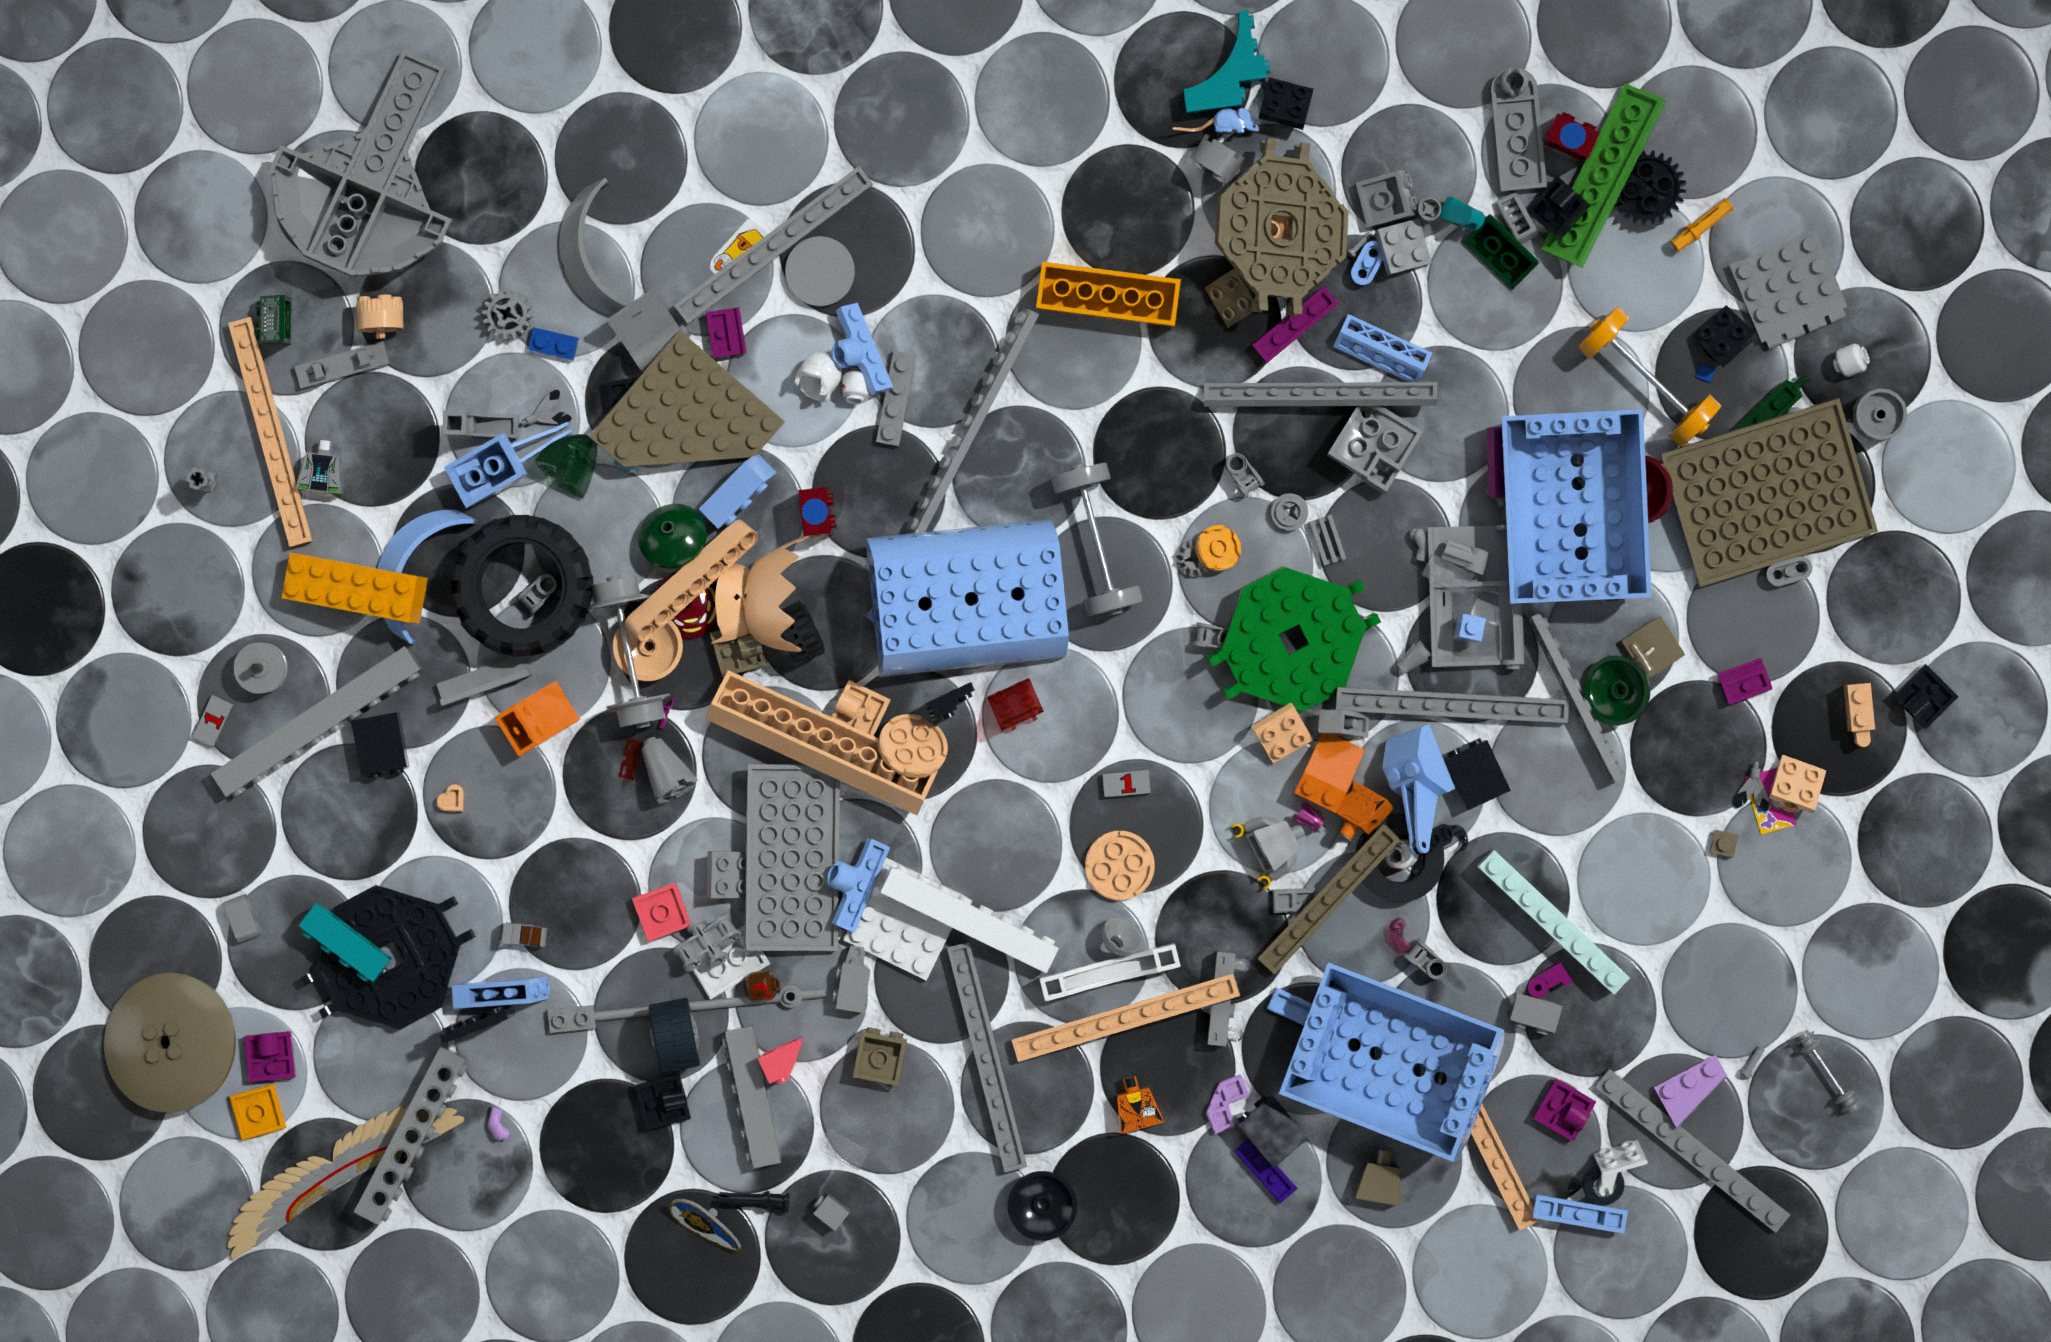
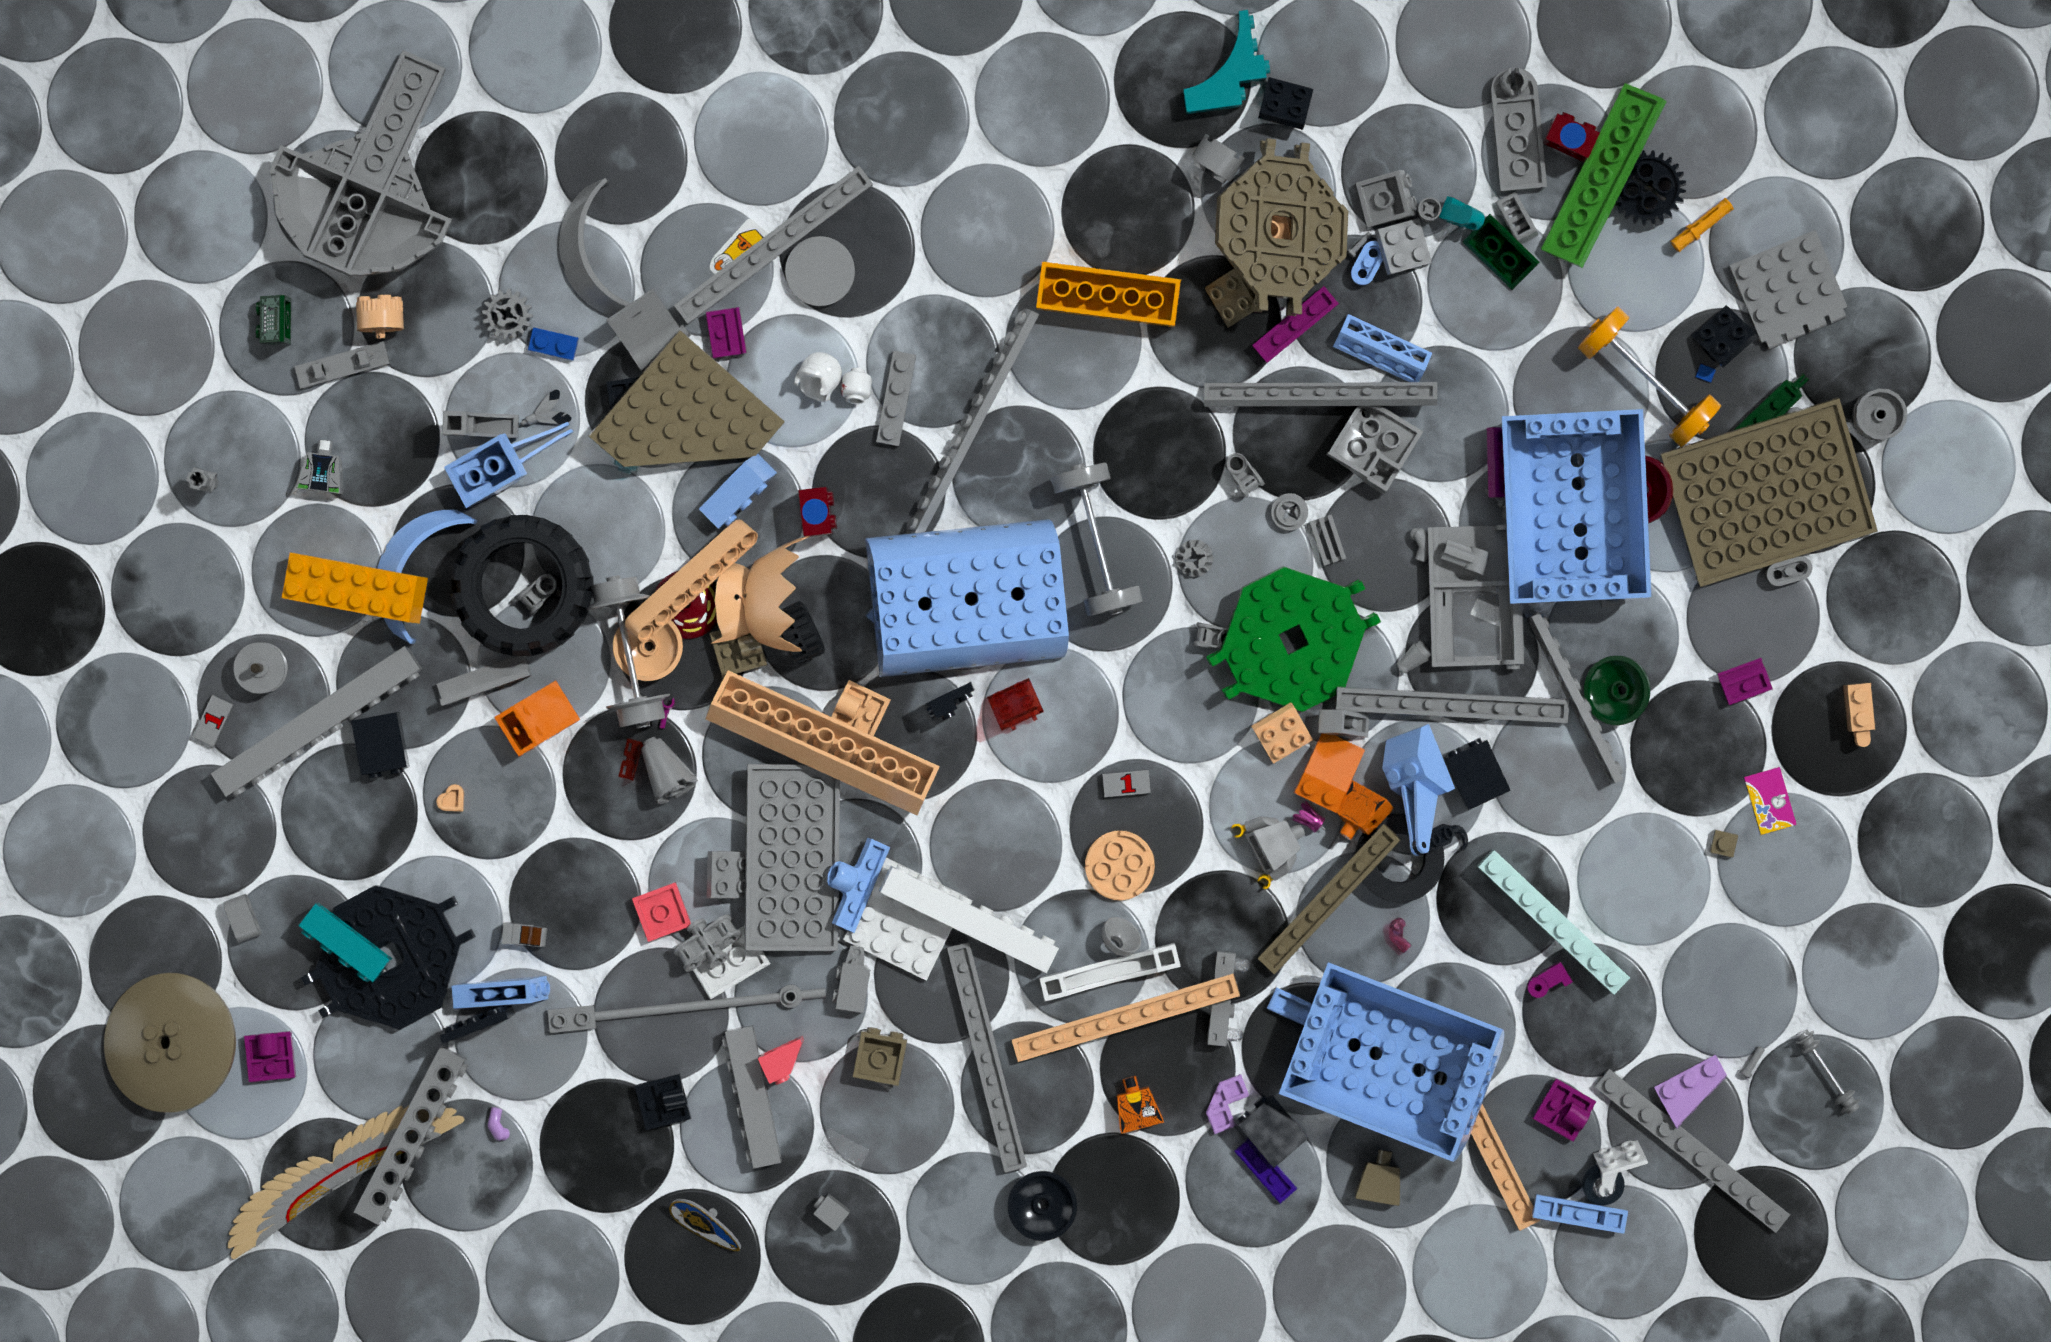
light nougat plate [228,317,313,547] -> none
light orange tile [229,1083,287,1141] -> none
clear green brick [535,434,597,499] -> none
dark green dish [638,504,707,569] -> none
black wheel [649,998,700,1073] -> none
black pin [719,1191,790,1213] -> none
reddish brown head [744,970,780,1002] -> none
light blue plate [831,303,893,395] -> none
light nougat tile [878,714,948,778] -> none
light blue animal [1172,108,1259,134] -> none
light orange tile [1195,525,1241,571] -> none
light grey tile [1273,888,1316,913] -> none
white head [1385,839,1418,870] -> none
light grey piece [1403,938,1447,979] -> none
clear plate [1421,554,1474,596] -> none
light blue brick [1453,614,1486,644] -> none
light grey brick [1508,992,1563,1035] -> none
black plate [1527,176,1591,240] -> none
dark tan plate [1621,616,1686,679] -> none
light grey piece [1734,761,1770,811] -> none
light nougat plate [1769,755,1826,814] -> none
white head [1833,343,1870,377] -> none
black plate [1892,664,1959,729] -> none

